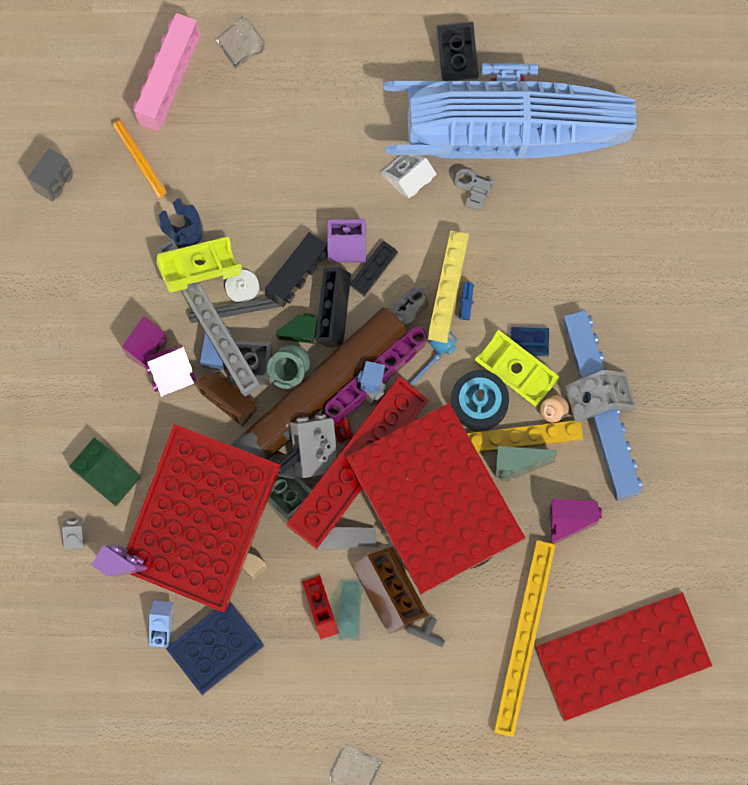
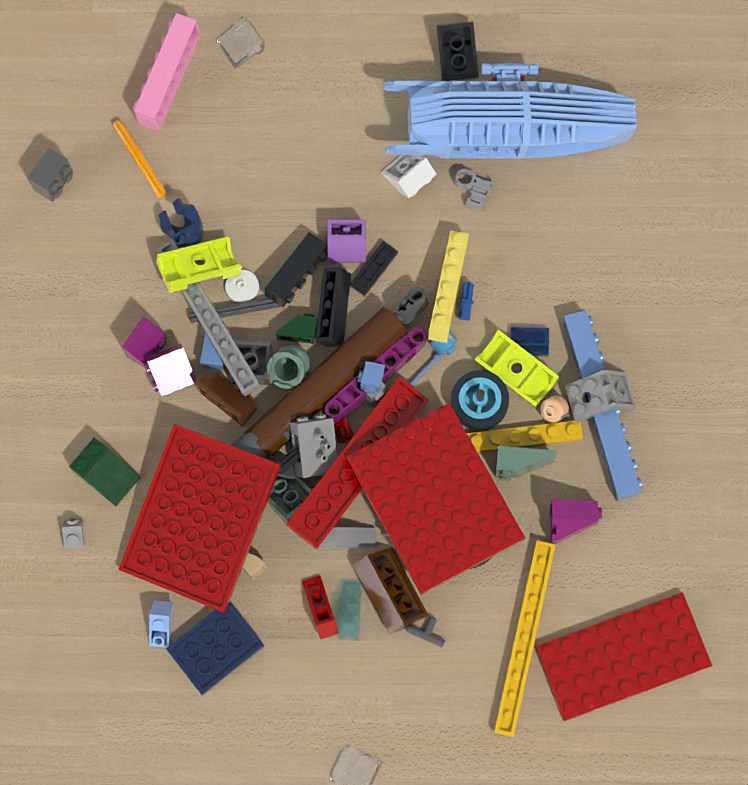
medium lavender slope [91,544,147,576] -> none

